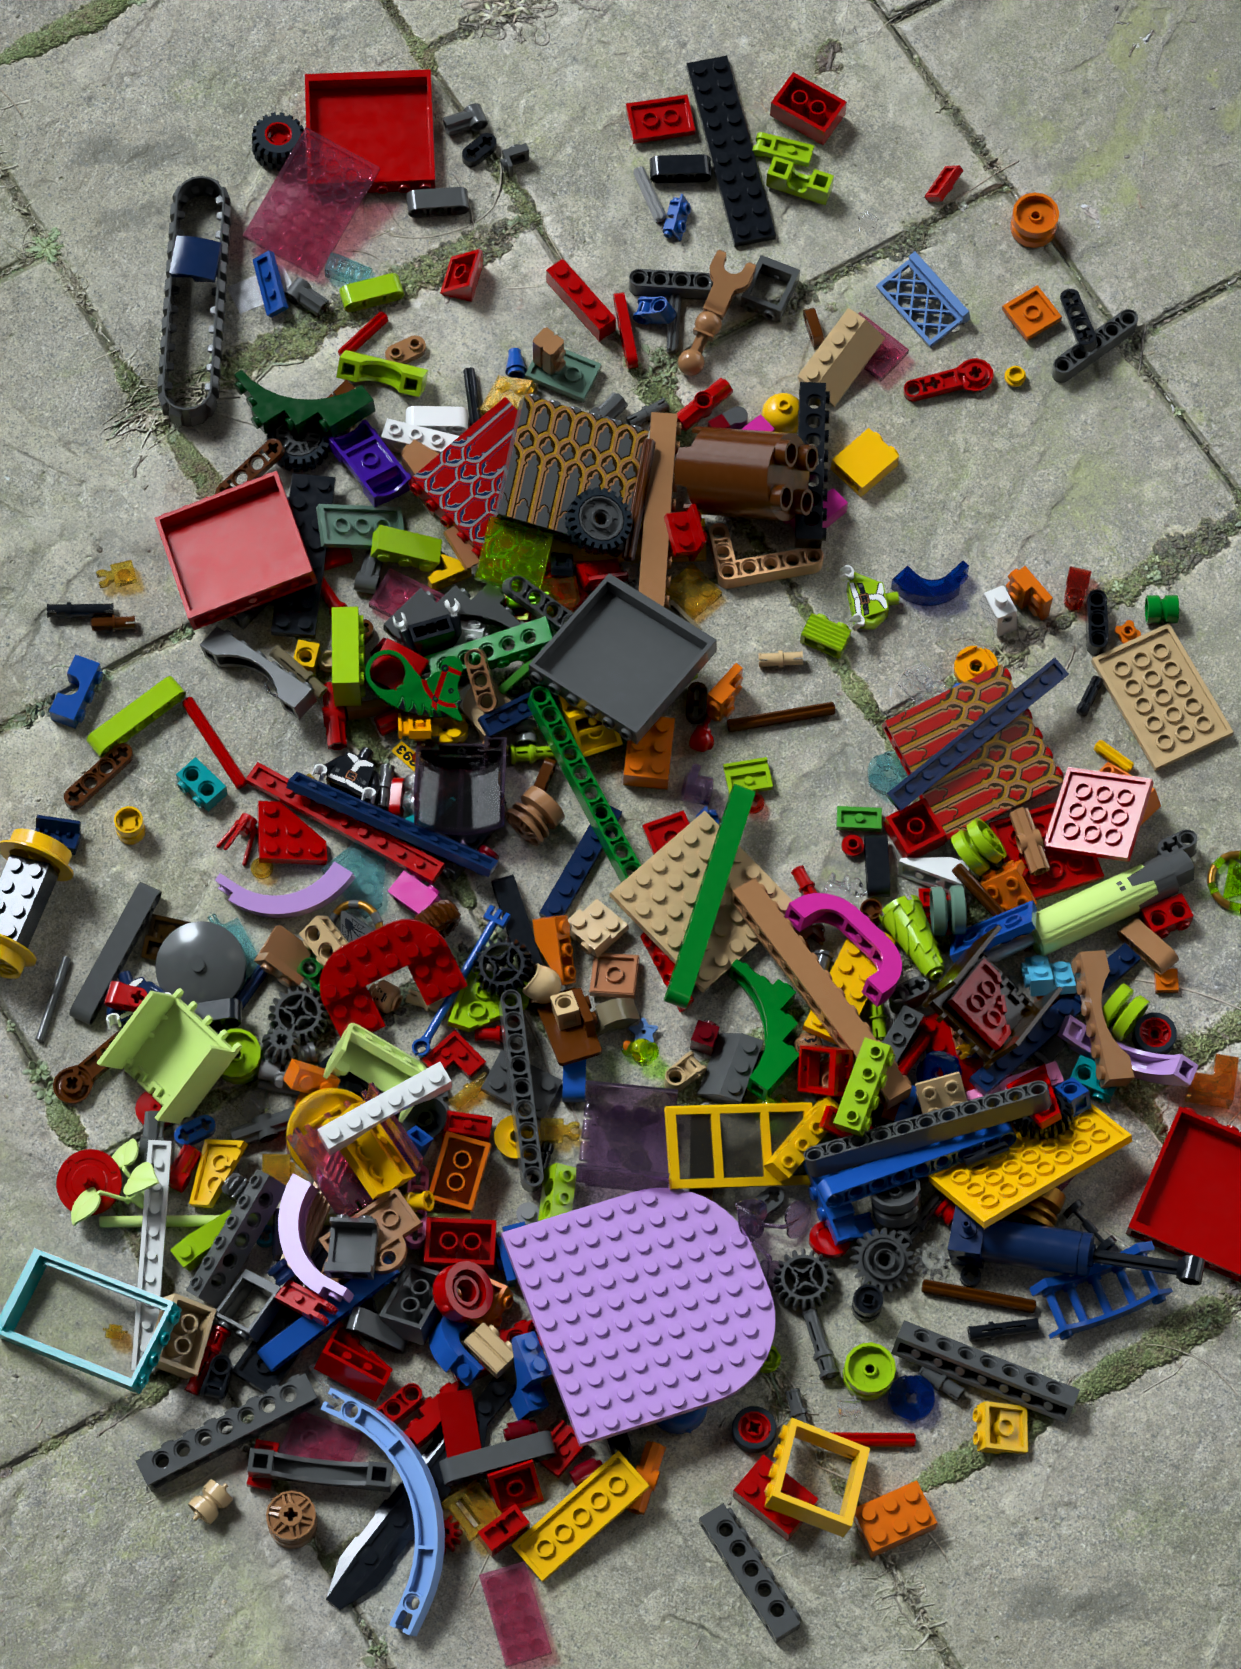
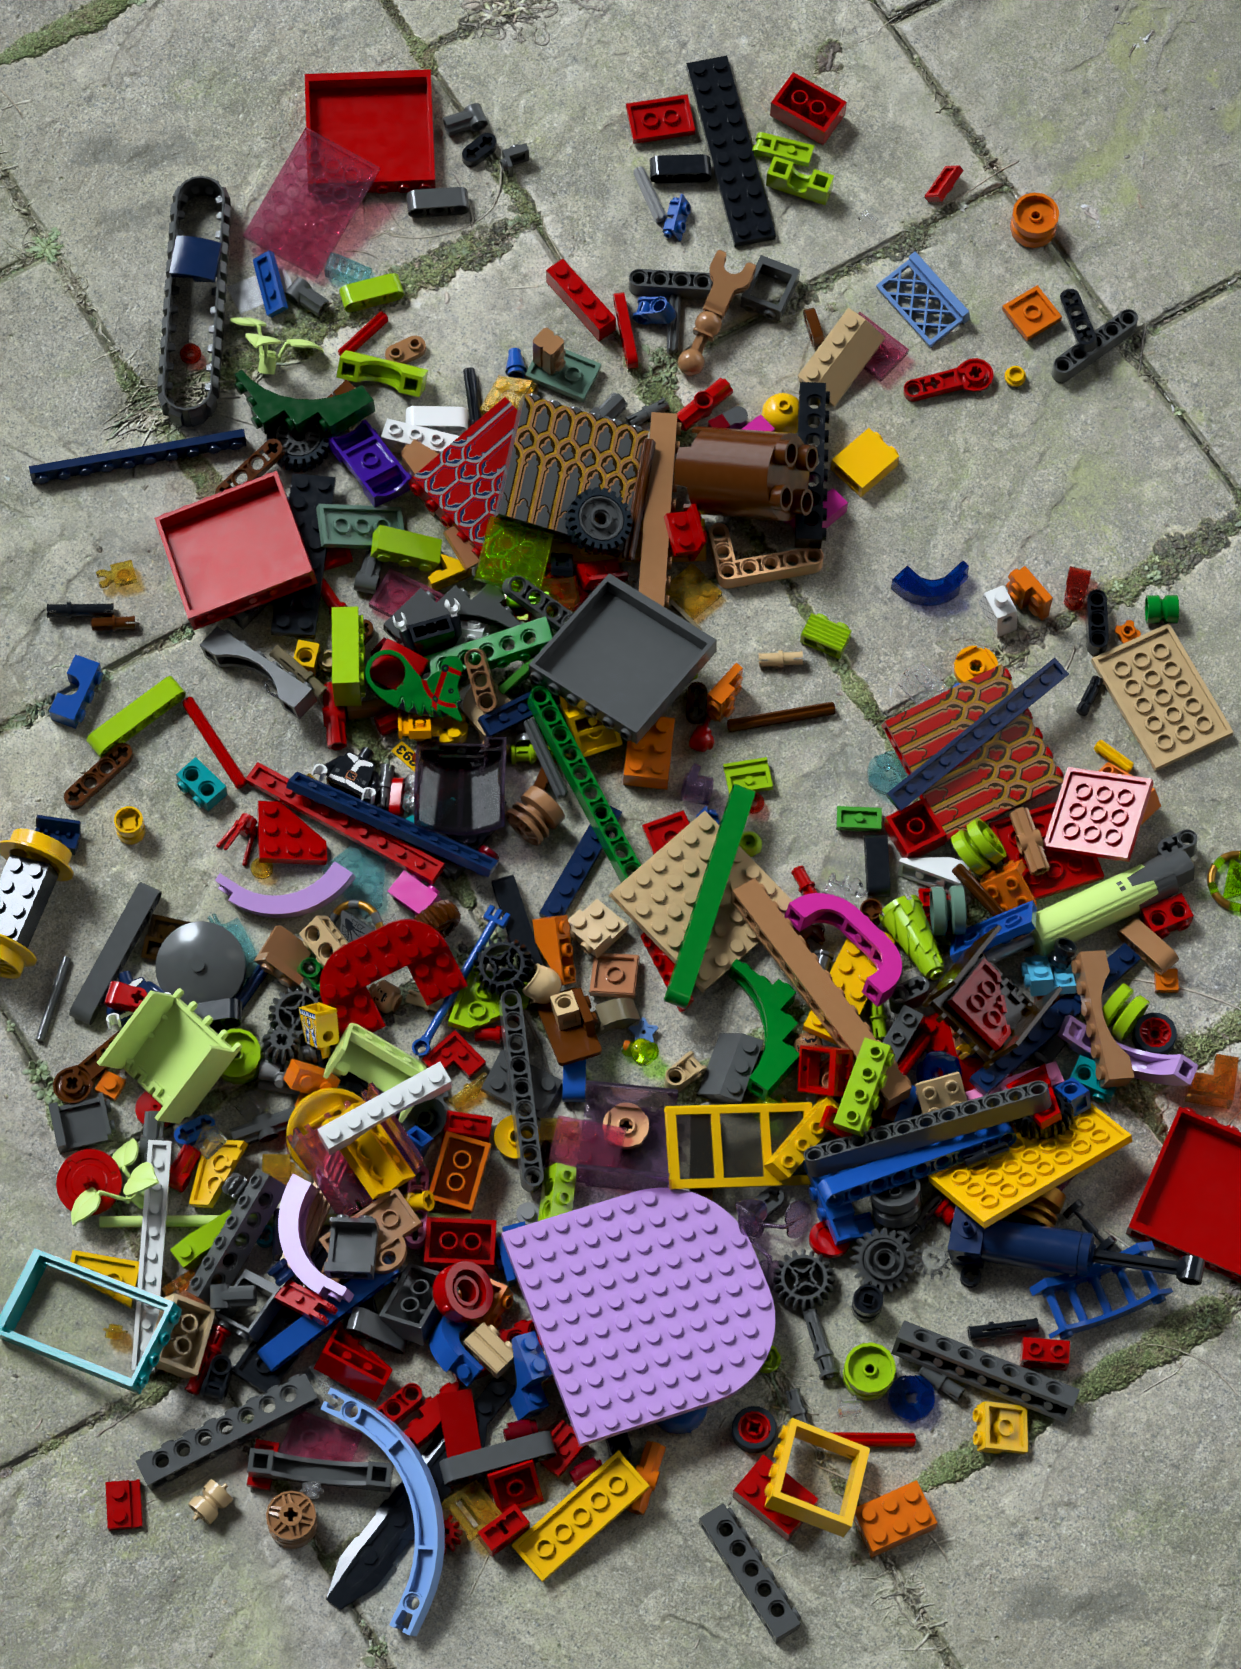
black wheel [252,112,305,171] -> none
red slope [440,249,483,302] -> none
clear pink plate [479,1561,552,1668] -> none
dark red brick [690,1020,720,1056] -> none
torso [840,565,899,631] -> none
red plate [841,835,864,857] -> none
reddish brown axle [921,1279,1036,1313] -> none
none -> dark blue plate [29,429,247,484]
none -> dark grey panel [48,1092,117,1154]
none -> yellow wing [68,1250,139,1309]
none -> orange plate [95,1070,127,1102]
none -> red plate [105,1479,143,1531]
none -> clear orange plate [162,1269,195,1296]
none -> clear red plate [180,343,202,365]
none -> clear slope [195,1126,227,1159]
none -> dark grey piece [210,1284,257,1310]
none -> yellowish green plant [230,317,324,375]
none -> yellow torso [299,1002,339,1059]
none -> clear plate [299,1482,324,1499]
none -> dark grey axle [523,718,568,799]
none -> clear pink plate [549,1115,627,1174]
none -> light nougat plate [603,1103,649,1149]
none -> lime plate [739,831,762,857]
none -> red brick [1020,1337,1070,1371]
none -> black wheel [1048,938,1077,969]

